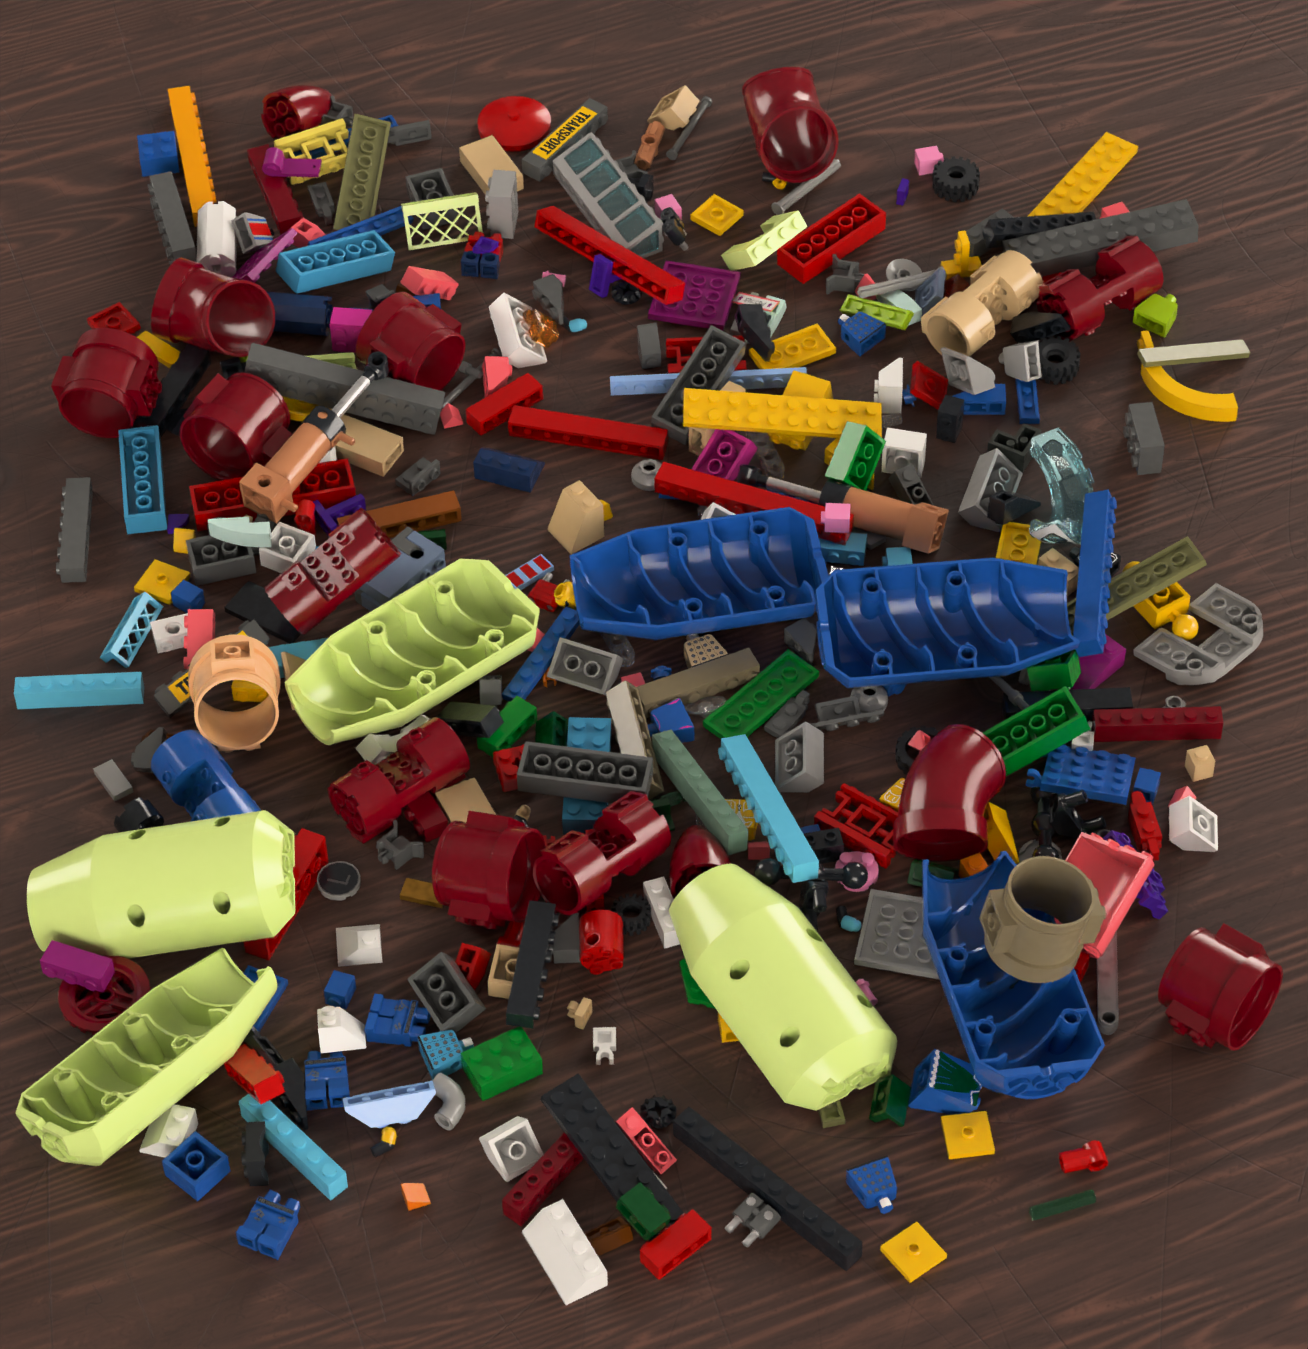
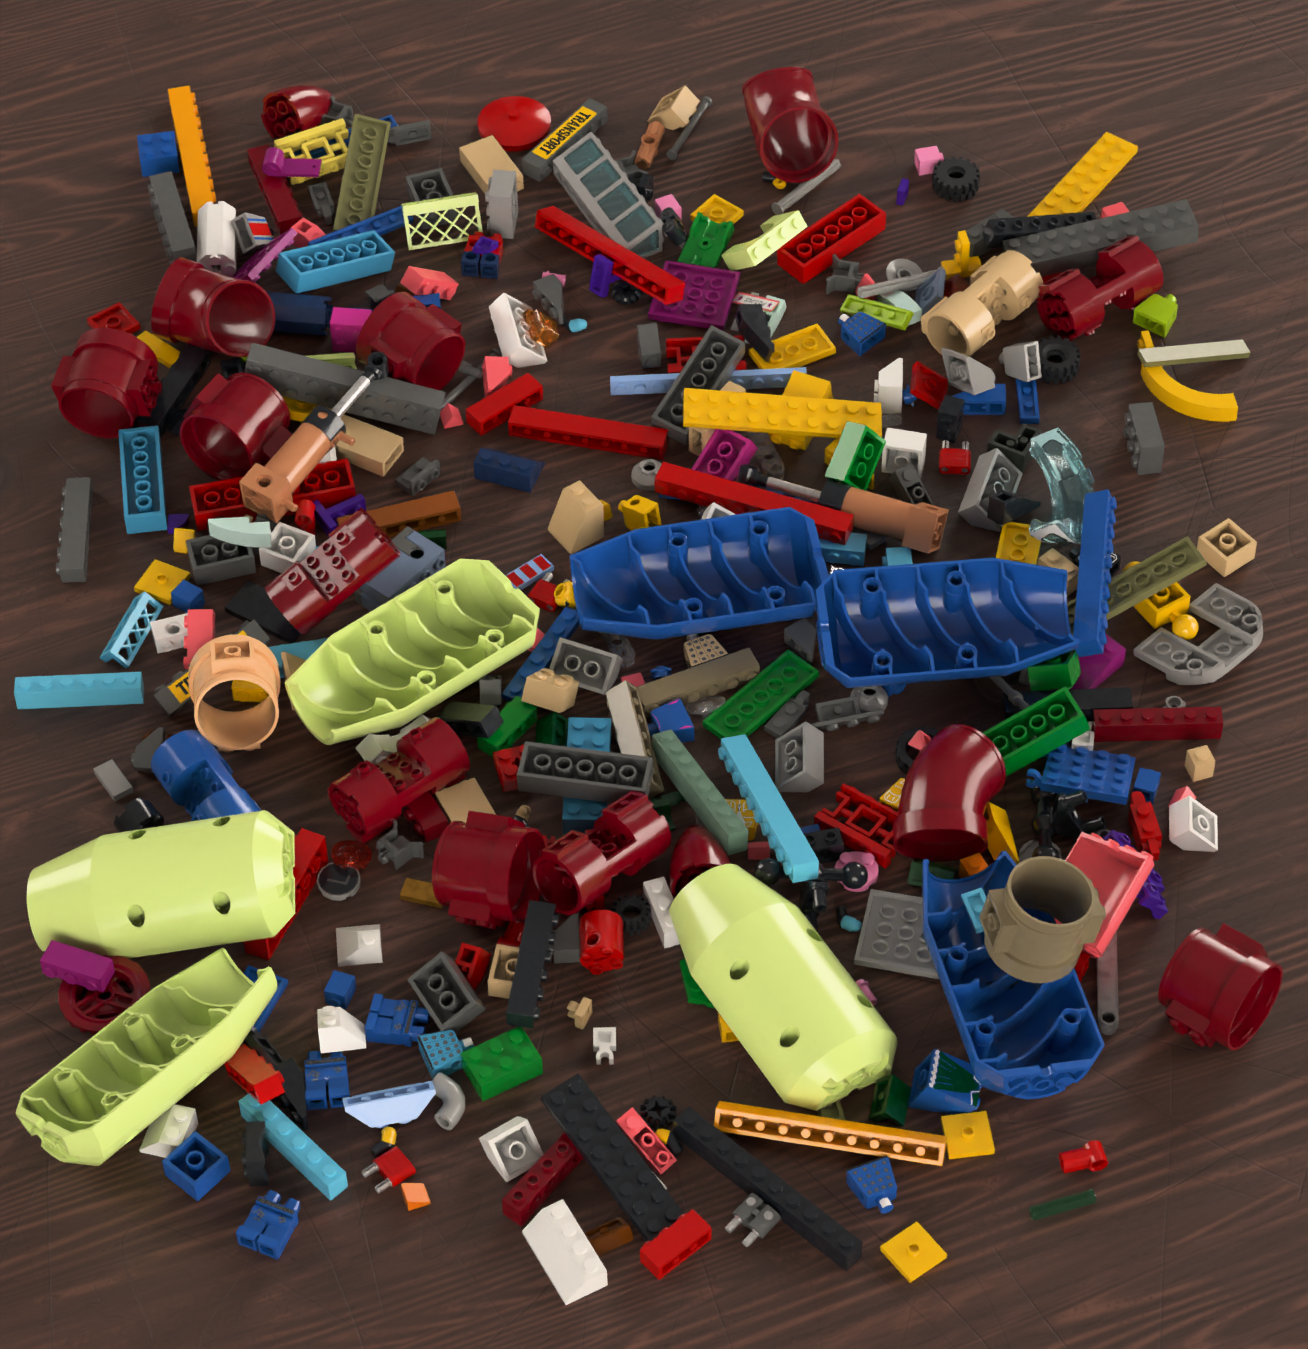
dark green brick [616,1182,671,1242] -> none
bright pink brick [821,503,850,533] -> none
black slope [1010,312,1071,343] -> none
none -> clear red wheel [331,840,372,870]
none -> red piece [361,1146,416,1193]
none -> tan brick [521,668,579,713]
none -> yellow torso [618,495,662,531]
none -> black arm [655,1129,684,1156]
none -> green piece [677,212,734,268]
none -> light orange brick [714,1101,947,1166]
none -> red piece [939,440,971,475]
none -> medium azure plate [961,887,986,934]
none -> tan brick [1197,518,1257,577]

